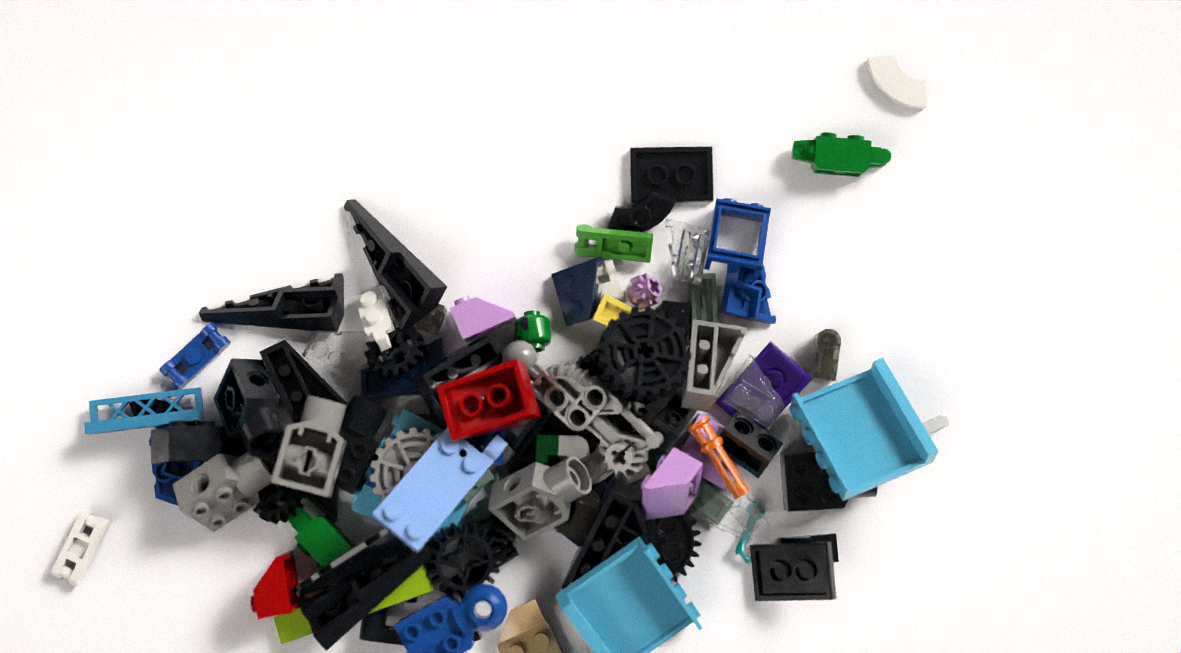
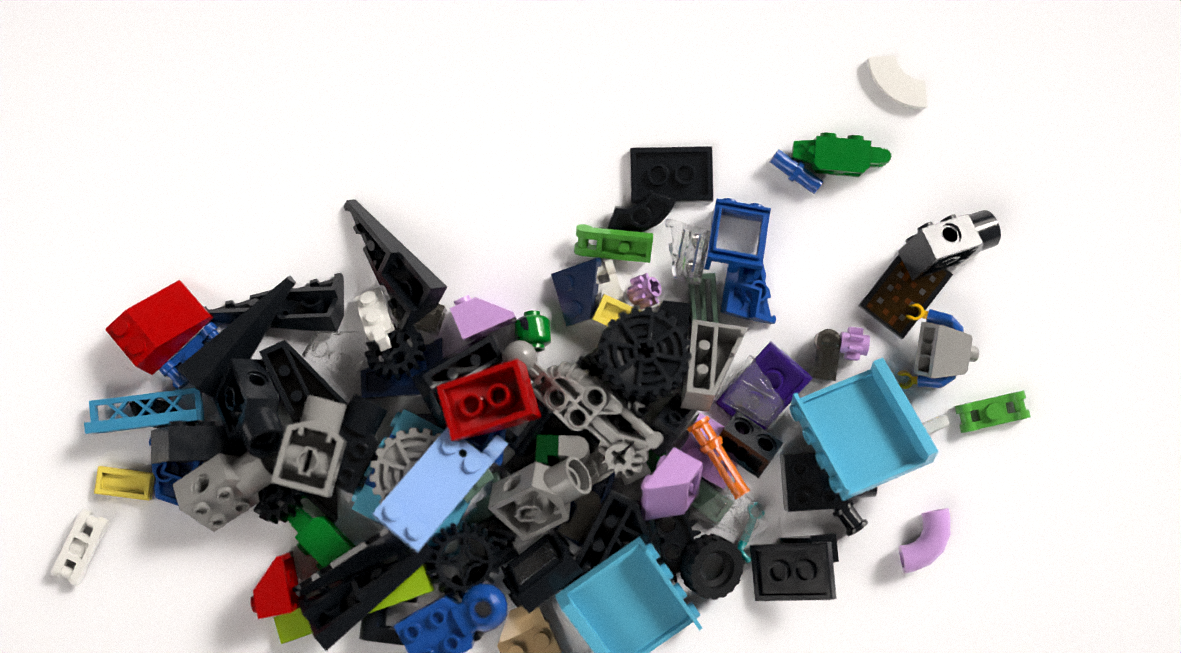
none -> light yellow tile [94,466,155,501]
none -> red slope [105,280,213,375]
none -> black wedge [178,275,296,398]
none -> black window [501,527,583,614]
none -> black tyre [679,533,744,600]
none -> blue pin [770,149,823,194]
none -> black bush [832,499,869,537]
none -> lavender gear [838,326,870,361]
none -> tile [858,254,953,340]
none -> light grey torso [897,304,979,389]
none -> black brick [898,210,1001,281]
none -> lavender cylinder [898,508,951,573]
none -> bright green plate [954,390,1031,433]

